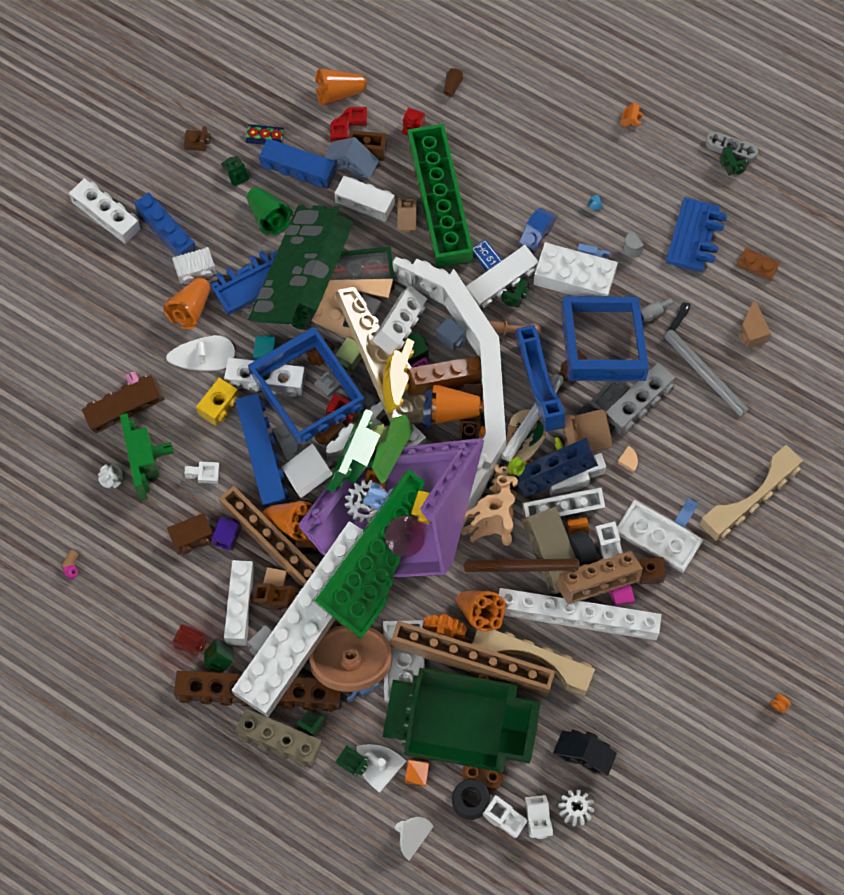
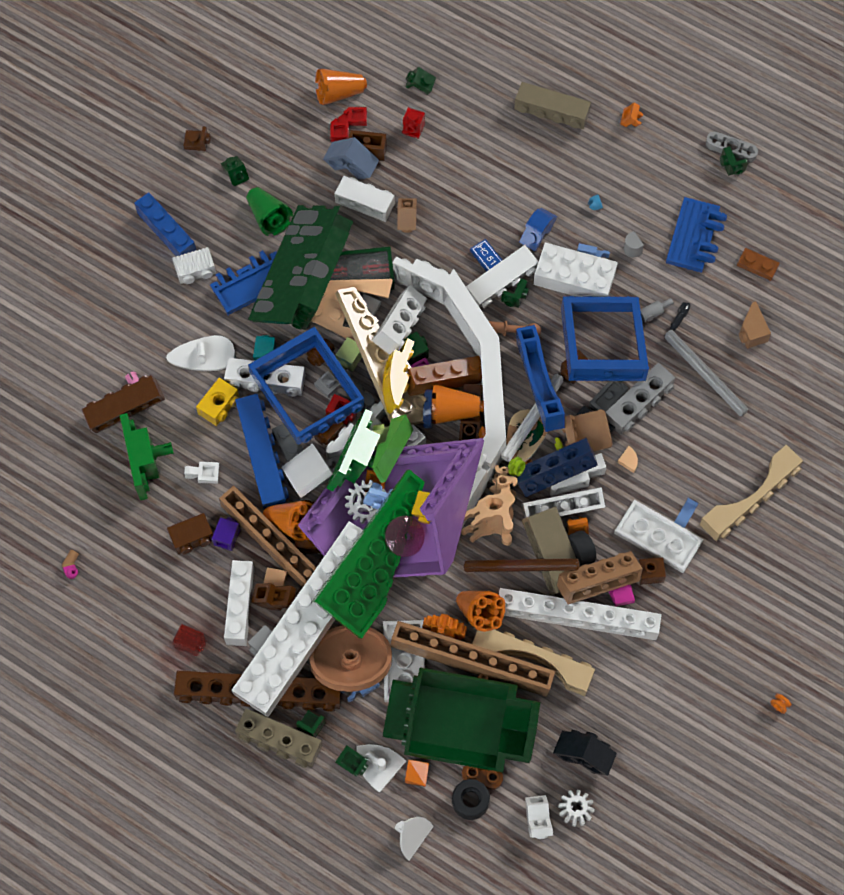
white brick [69,178,141,244] -> none
white gear [98,464,123,488] -> none
orange cone [163,278,211,330] -> none
dark green panel [204,638,233,673] -> none
tile [245,124,285,145] -> none
blue brick [259,139,336,189] -> none
green brick [408,124,473,268] -> none
sand blue brick [436,317,466,351] -> none
reddish brown cone [443,68,463,97] -> none
white brick [483,795,528,838] -> none
white brick [595,521,622,559] -> none
none -> dark green bracket [405,67,436,95]
none -> dark tan brick [514,82,591,129]

